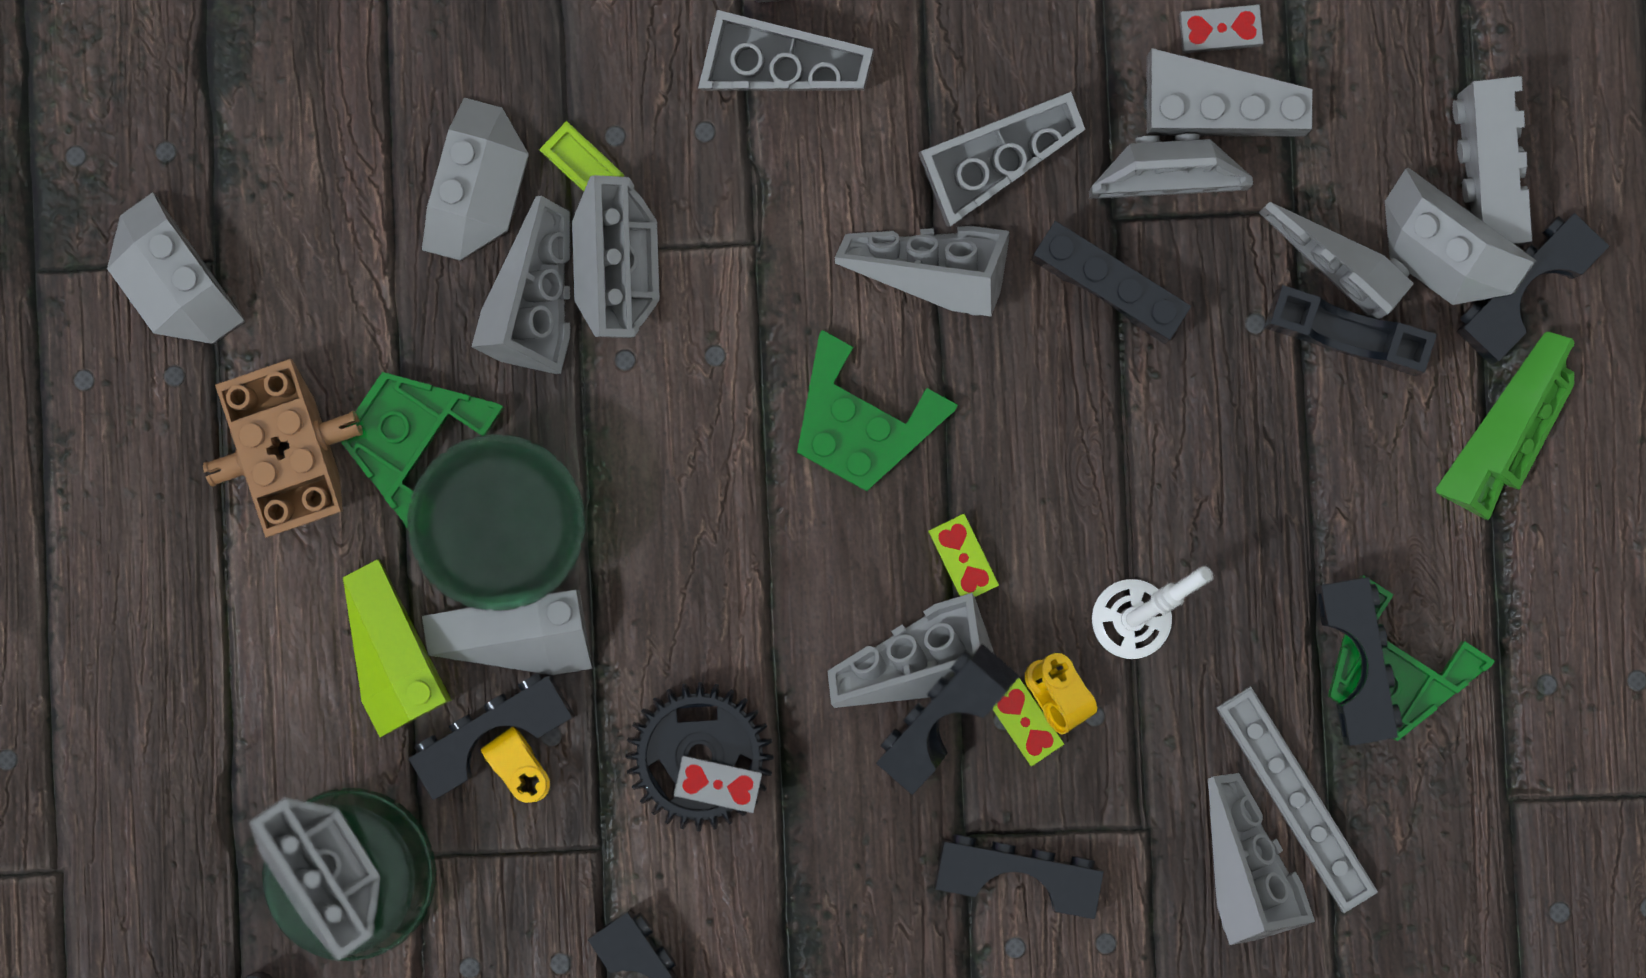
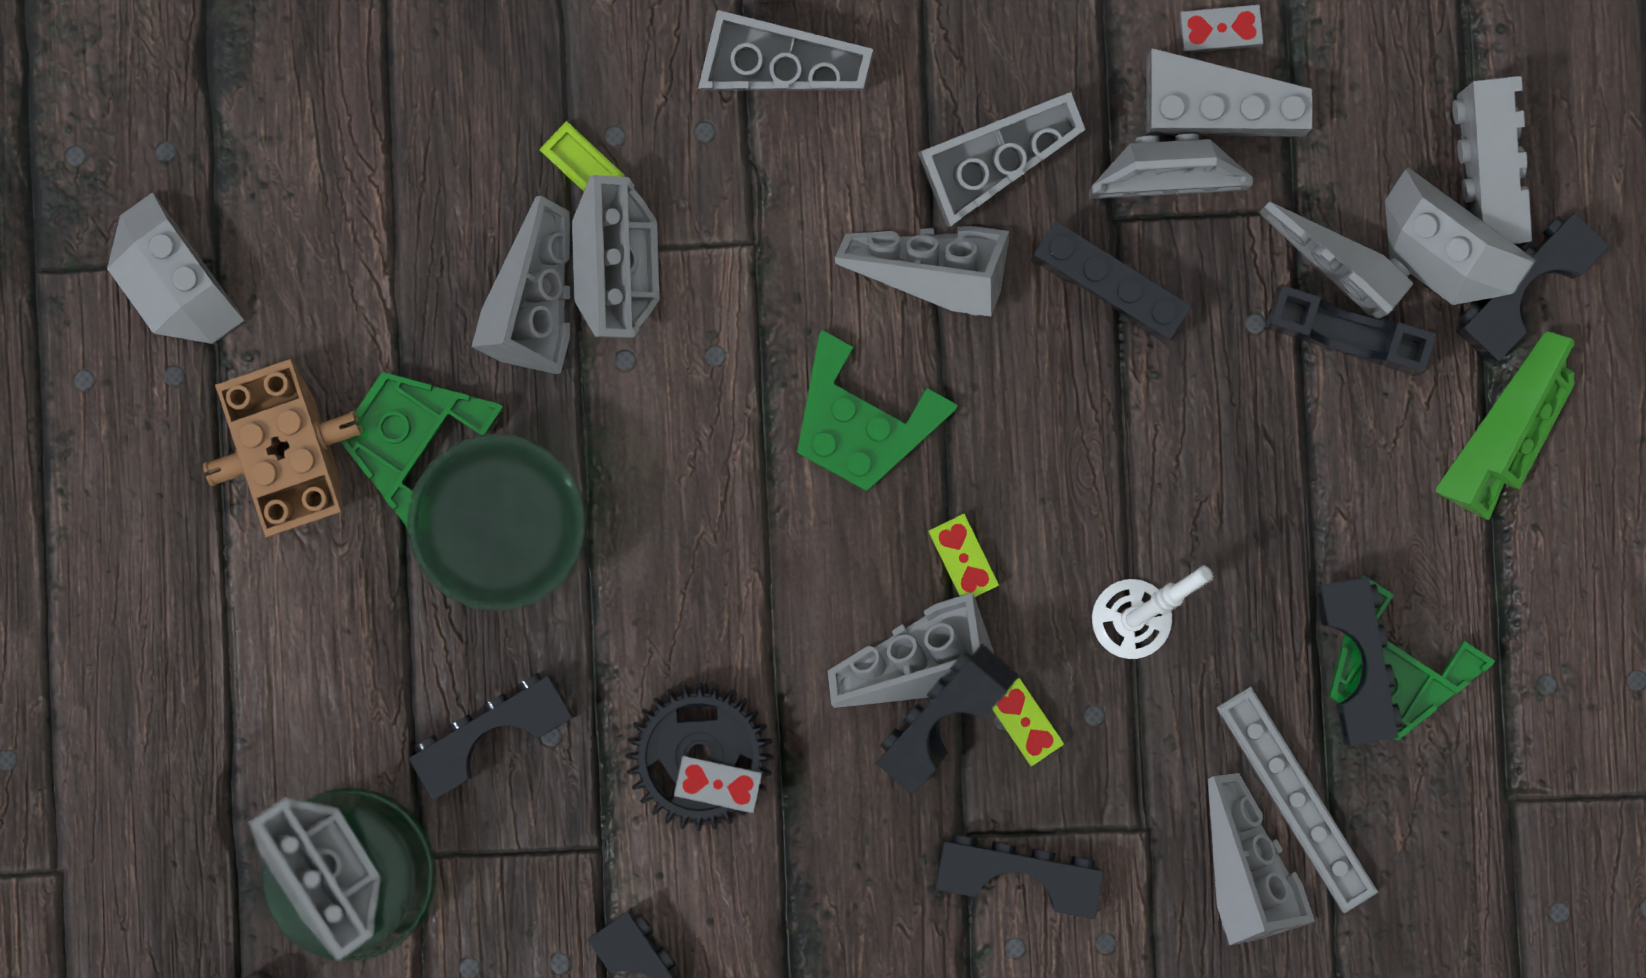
lime wedge [343,559,452,738] -> none
light grey wedge [422,98,529,261] -> none
light grey wedge [422,590,593,675] -> none
yellow piece [481,726,550,803] -> none
yellow piece [1025,653,1097,734] -> none

